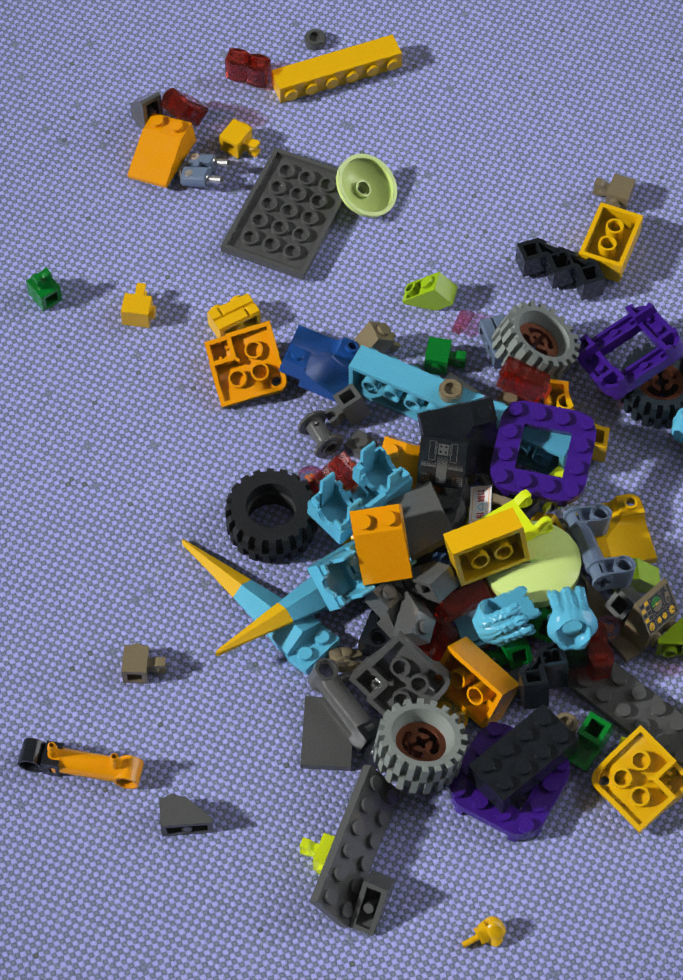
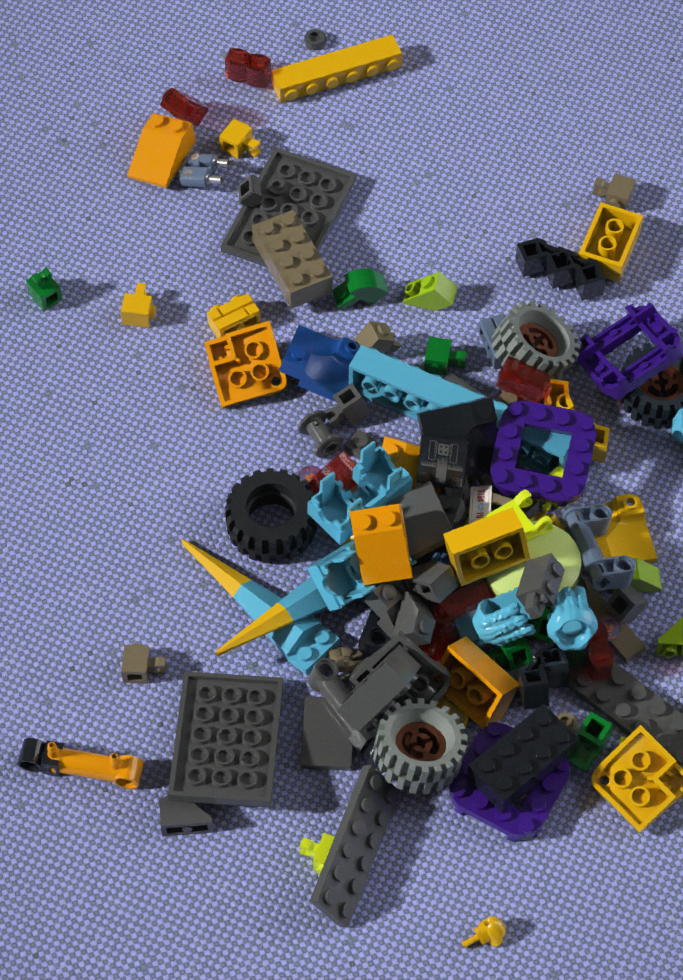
dark grey slope [130,92,163,130] -> none
yellowish green dish [336,154,397,218] -> none
dark grey slope [349,870,396,936] -> none
dark tan tile [439,379,463,403] -> none
clear pink tile [452,310,475,334] -> none
dark tan slope [621,578,679,651] -> none
none -> dark grey plate [168,671,284,807]
none -> dark grey brick [238,174,262,206]
none -> dark tan brick [252,210,333,309]
none -> green brick [333,269,389,311]
none -> dark grey brick [336,645,421,732]
none -> dark grey hinge [516,553,565,620]

